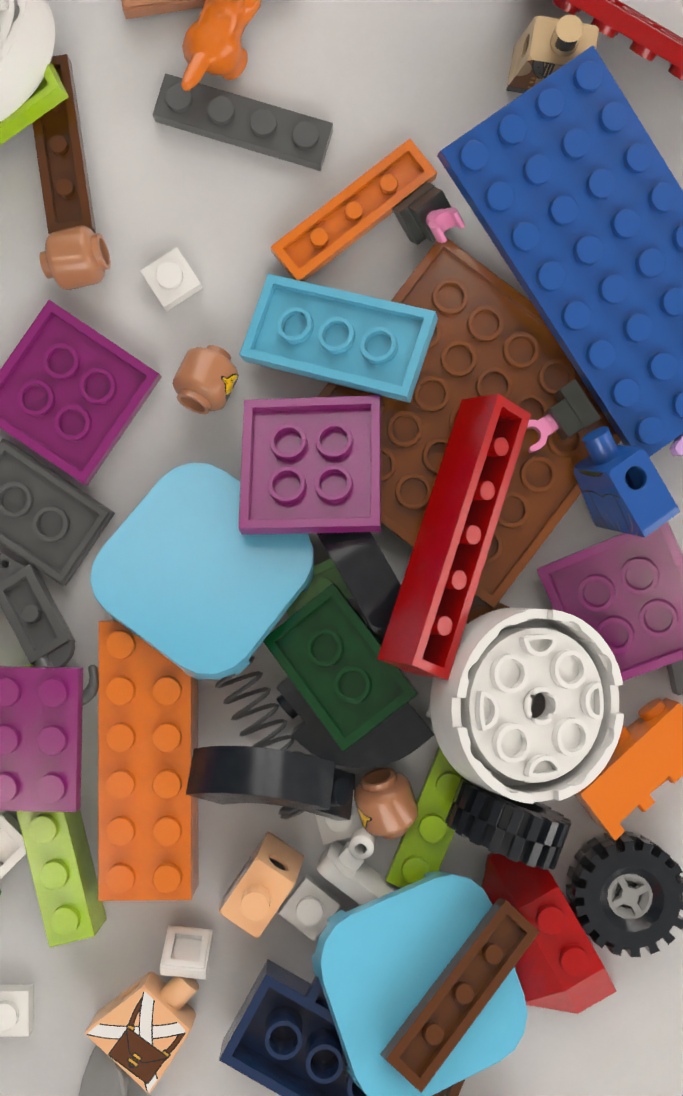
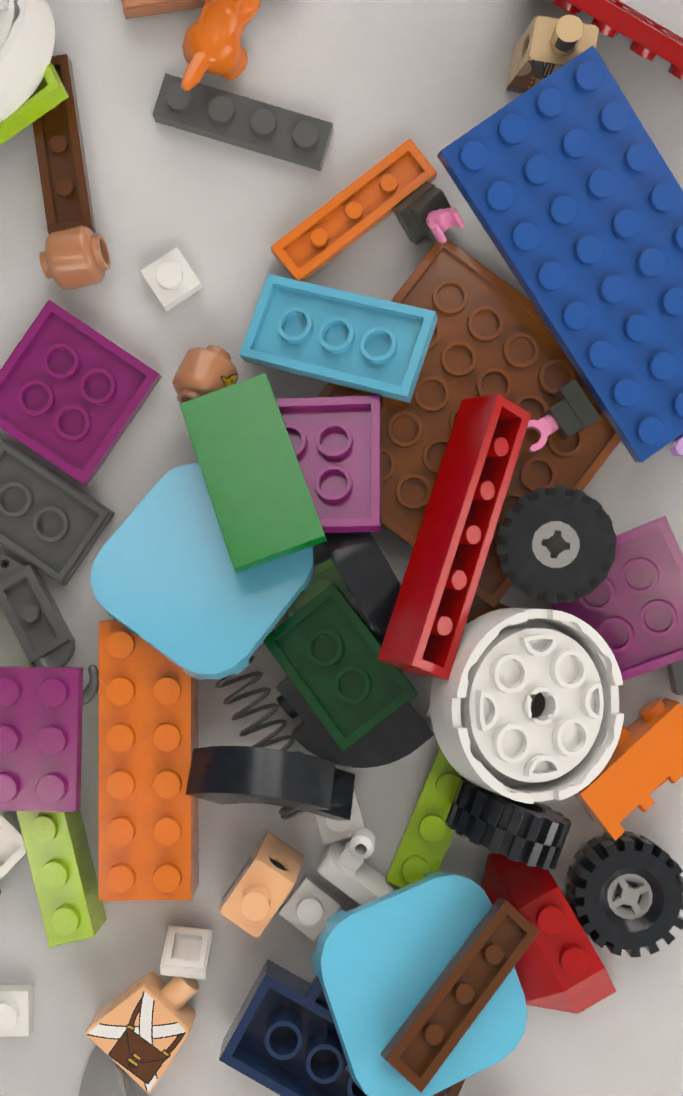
nougat head [354,768,418,839] -> none
blue torso [573,426,680,538] -> none
none -> green tile [179,373,327,573]
none -> black wheel [496,485,617,604]

